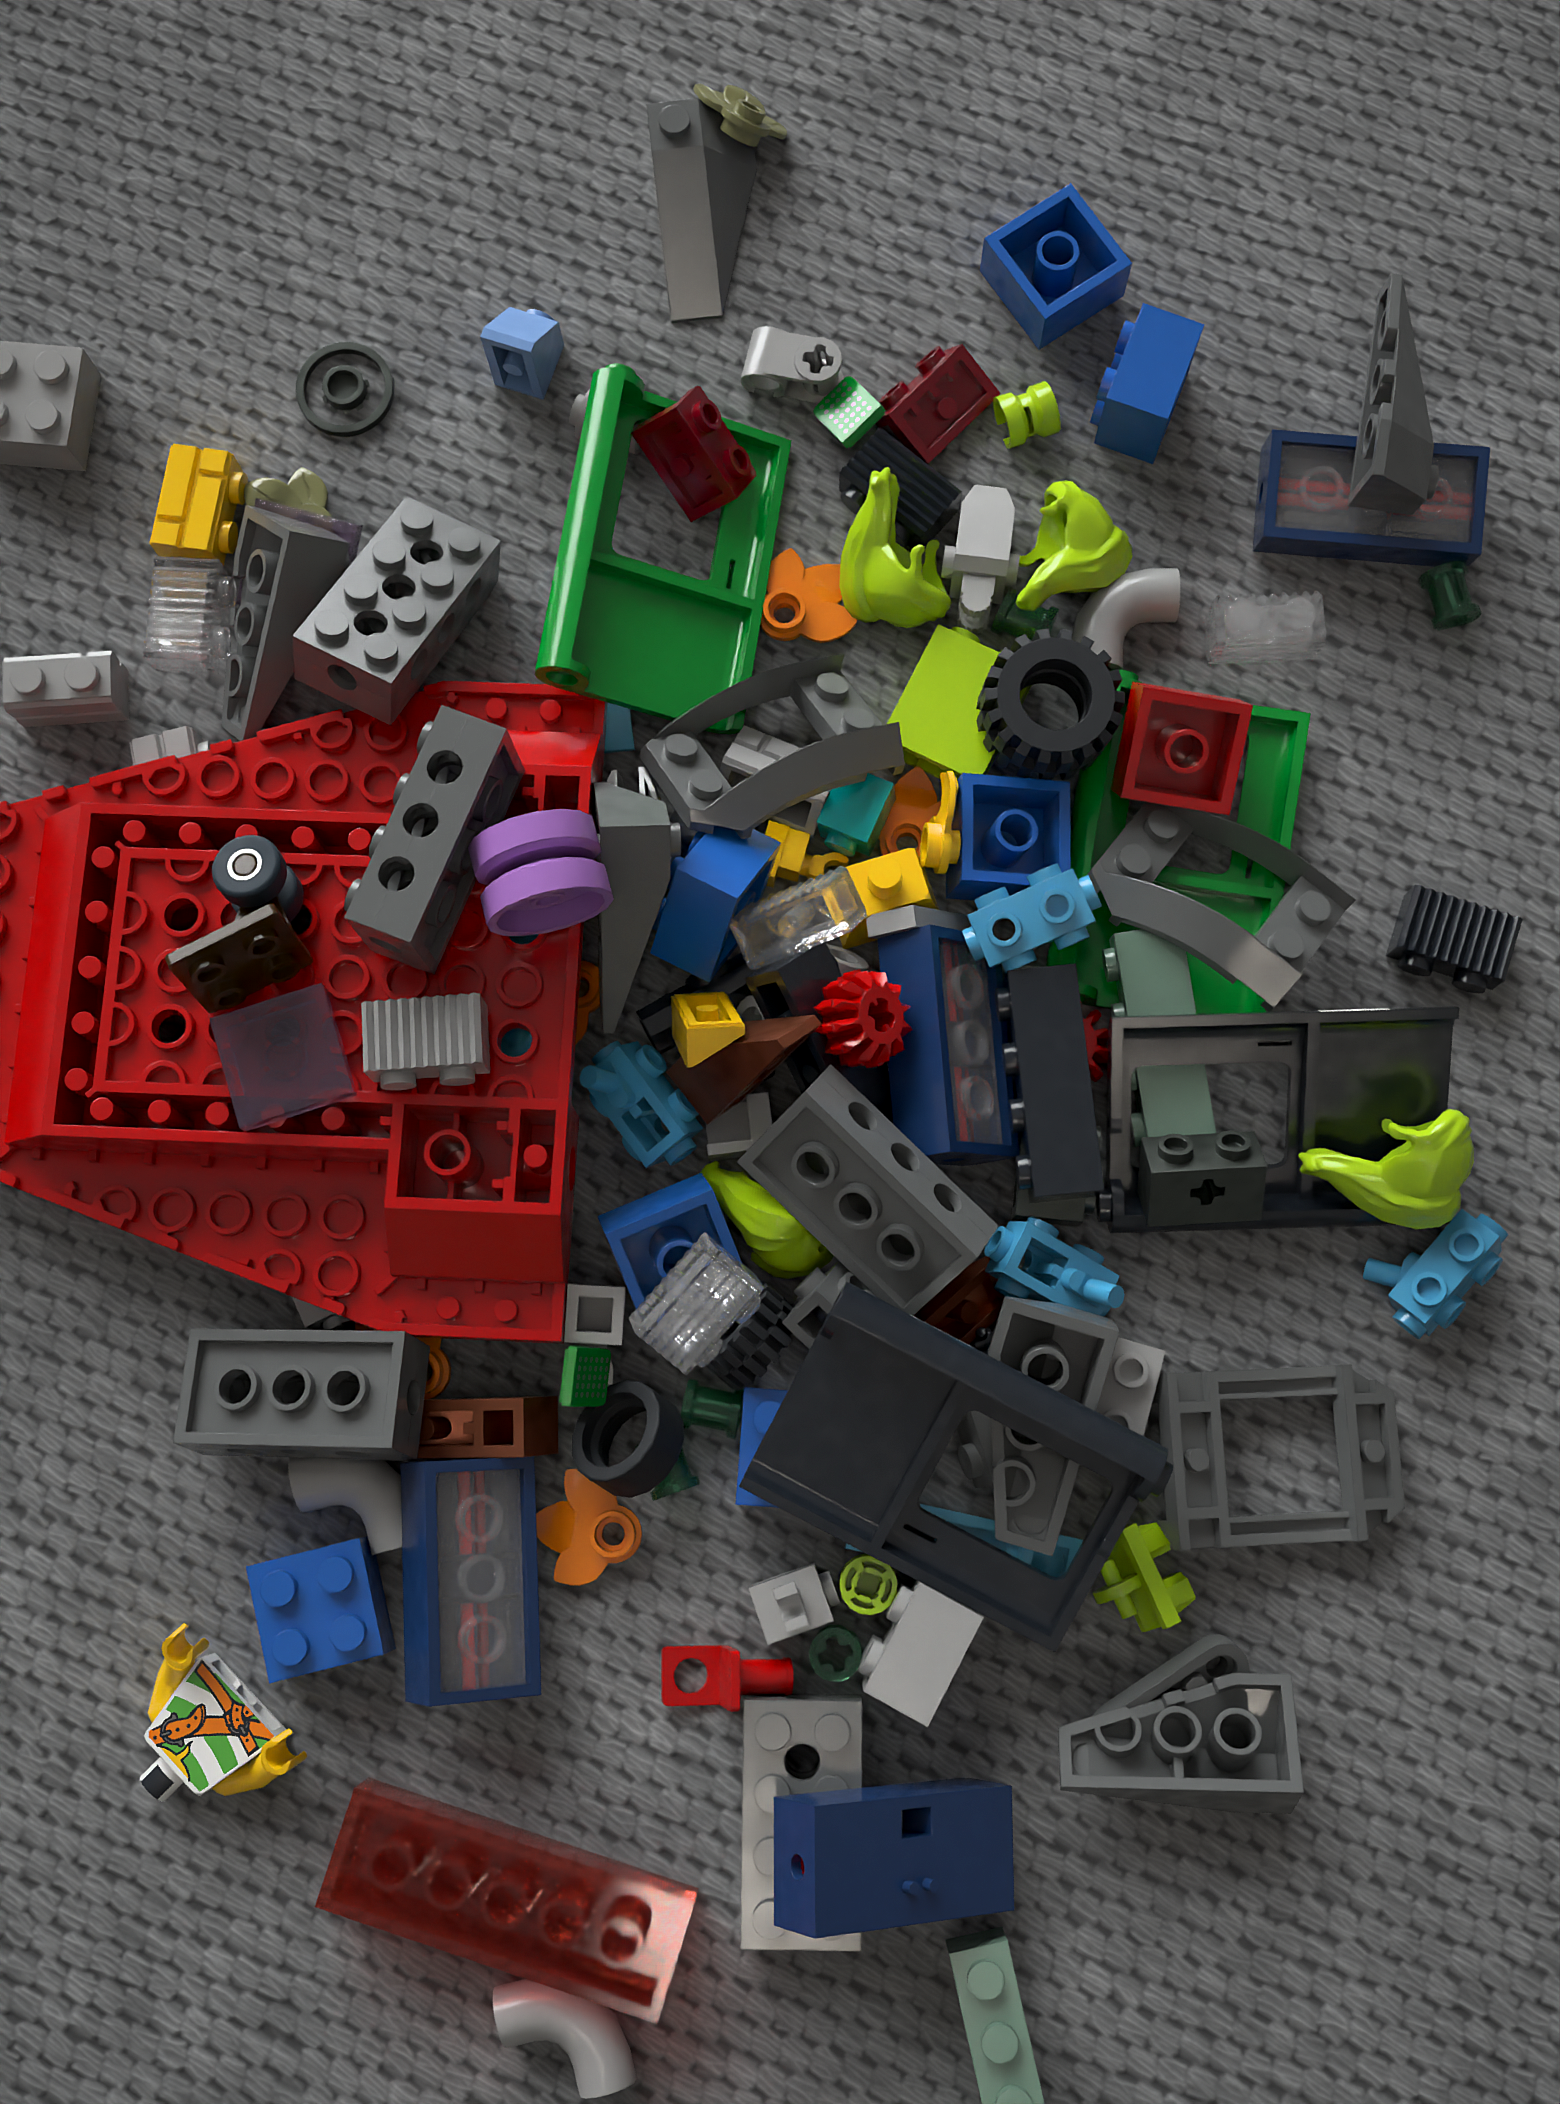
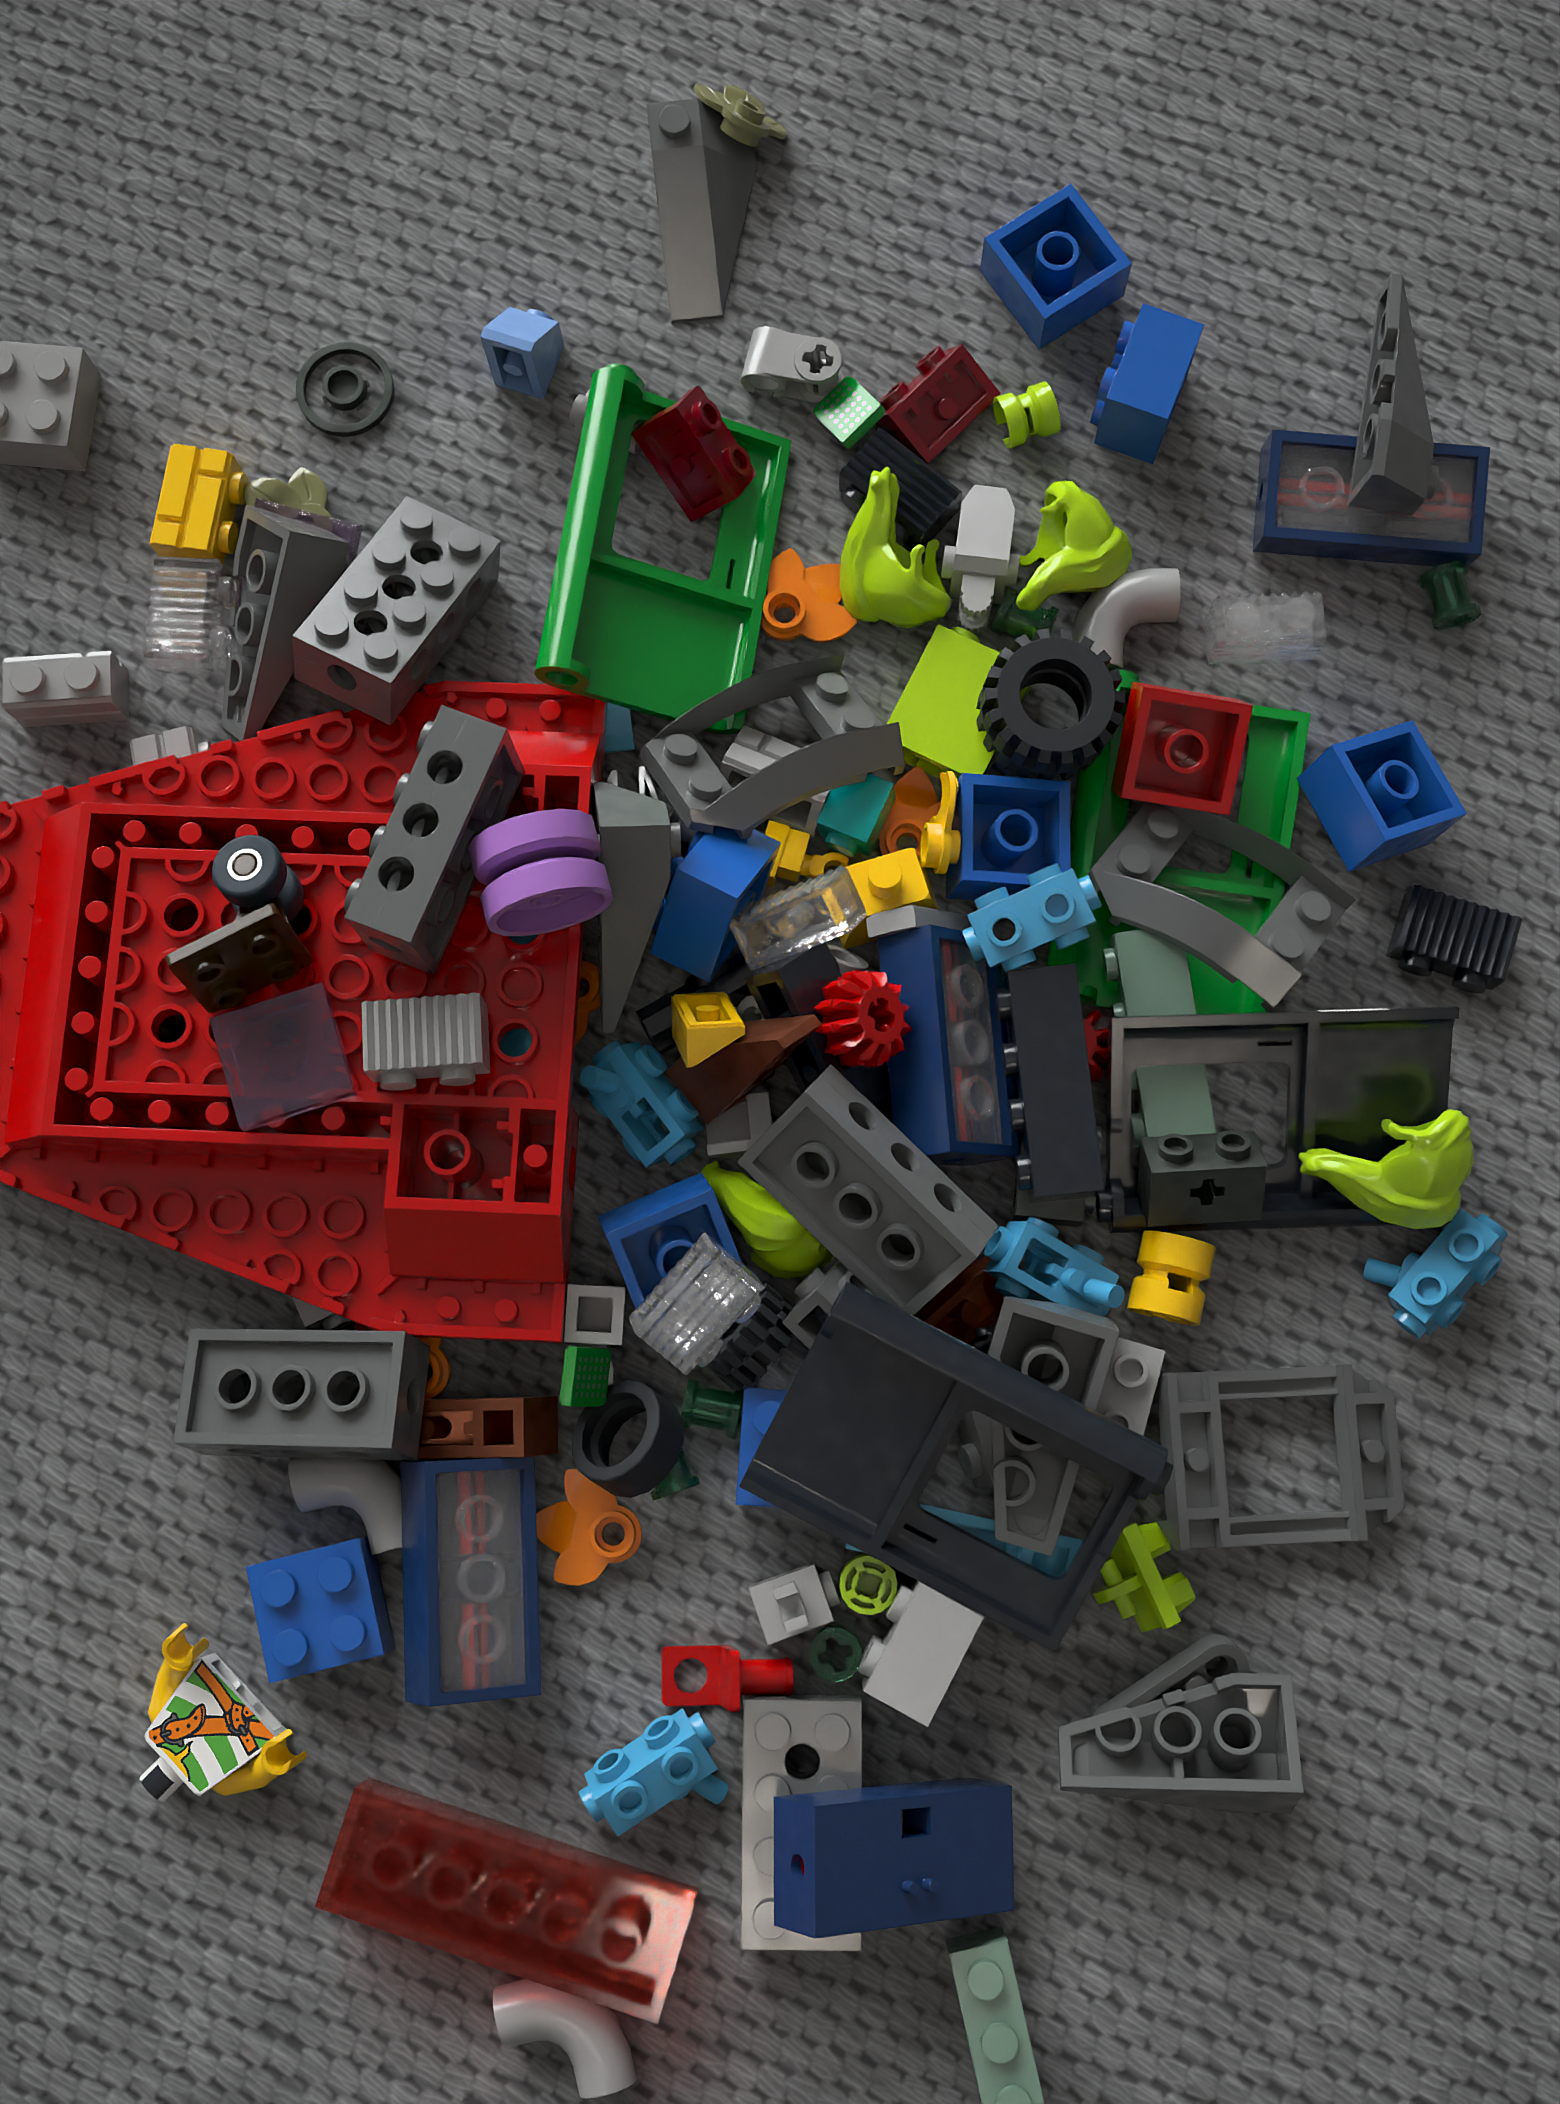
none -> dark azure brick [578,1708,728,1836]
none -> yellow wheel [1126,1231,1216,1326]
none -> blue brick [1297,720,1467,872]

